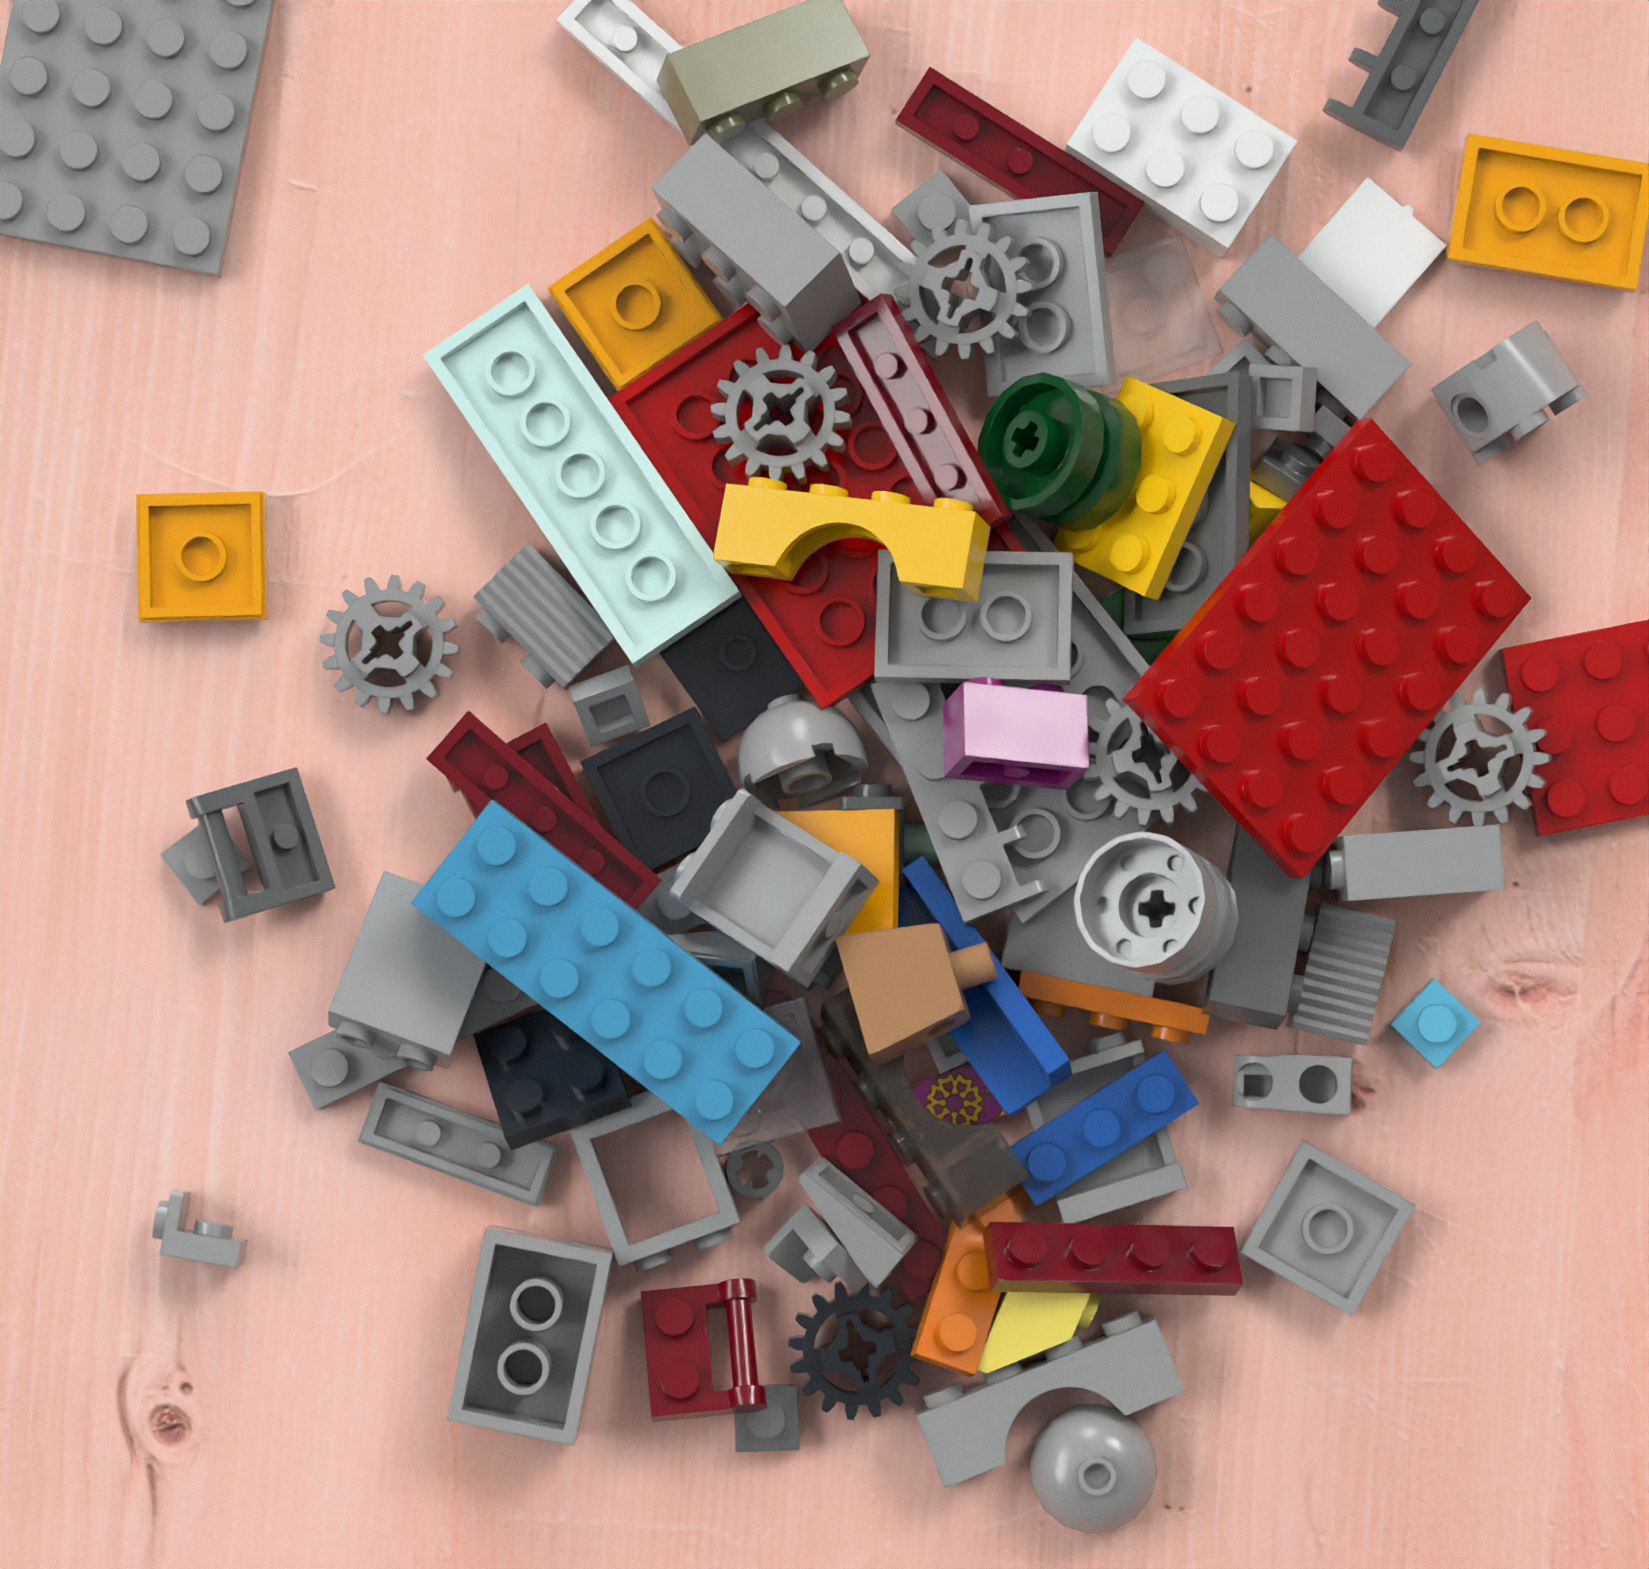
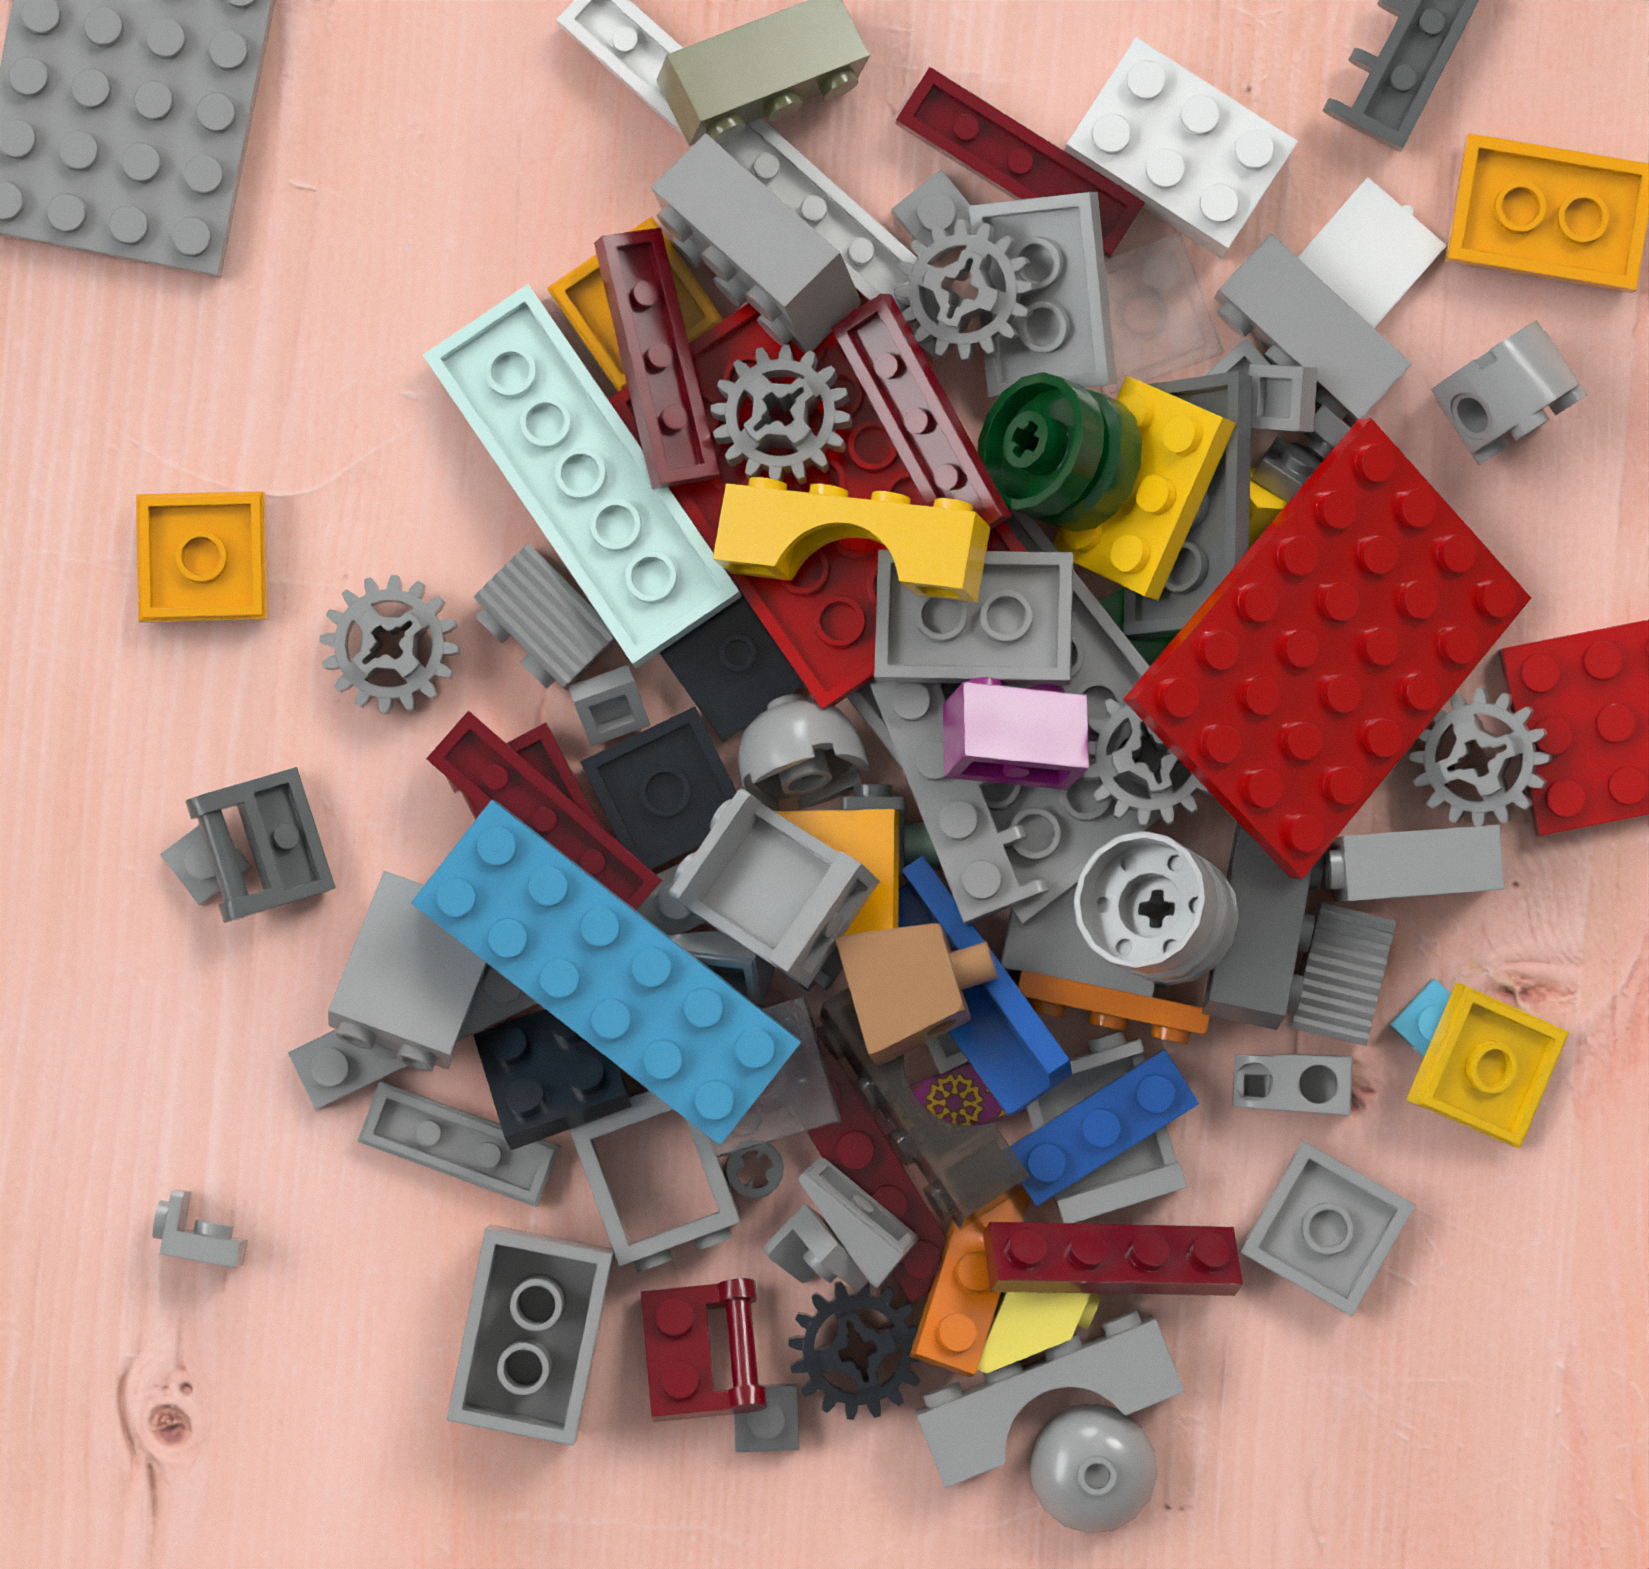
none -> dark red plate [594,227,719,490]
none -> yellow tile [1406,982,1569,1149]

